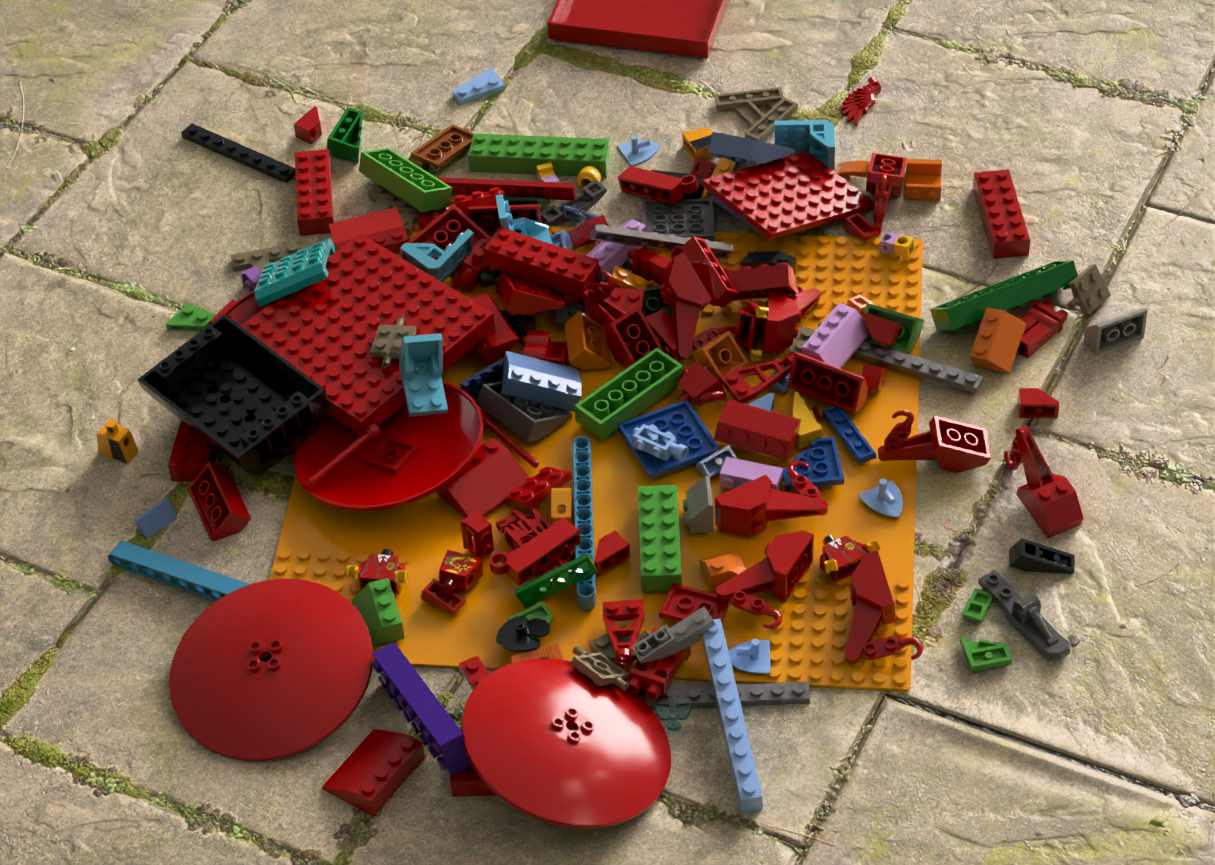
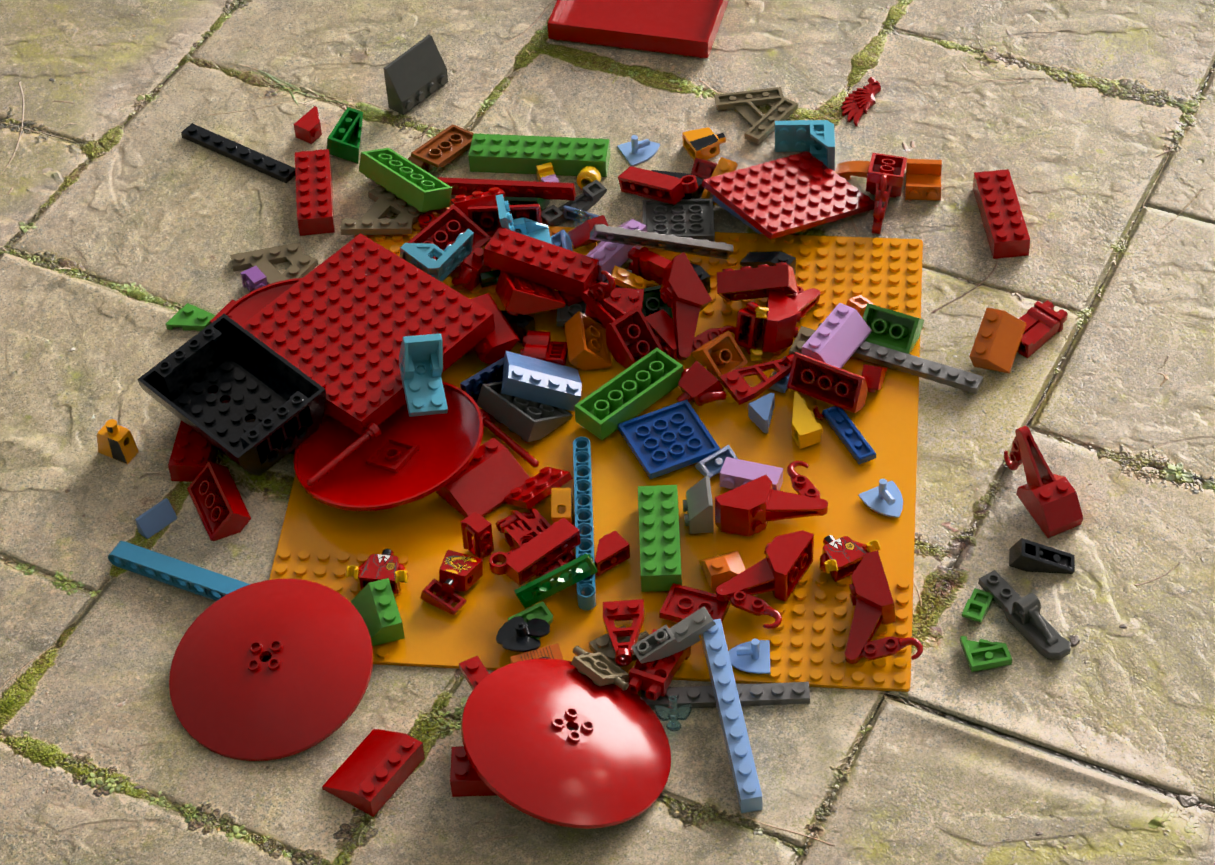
teal slope [254,239,336,307] -> none
red slope [329,207,408,255] -> none
dark tan plate [370,317,417,368] -> none
dark purple brick [372,642,472,776] -> none
light blue wing [452,67,505,105] -> none
light blue brick [632,424,689,461] -> none
red hinge [670,236,738,308] -> none
medium blue slope [708,132,795,165] -> none
red slope [714,400,801,460] -> none
blue plate [783,437,844,491] -> none
red slope [843,213,879,241] -> none
red slope [862,312,902,348] -> none
red slope [877,410,991,473] -> none
leg [878,233,915,261] -> none
green brick [930,260,1078,333] -> none
red slope [1018,388,1059,418] -> none
dark tan plate [1067,264,1111,315] -> none
light grey slope [1084,308,1148,355] -> none
none -> dark grey slope [383,35,448,115]

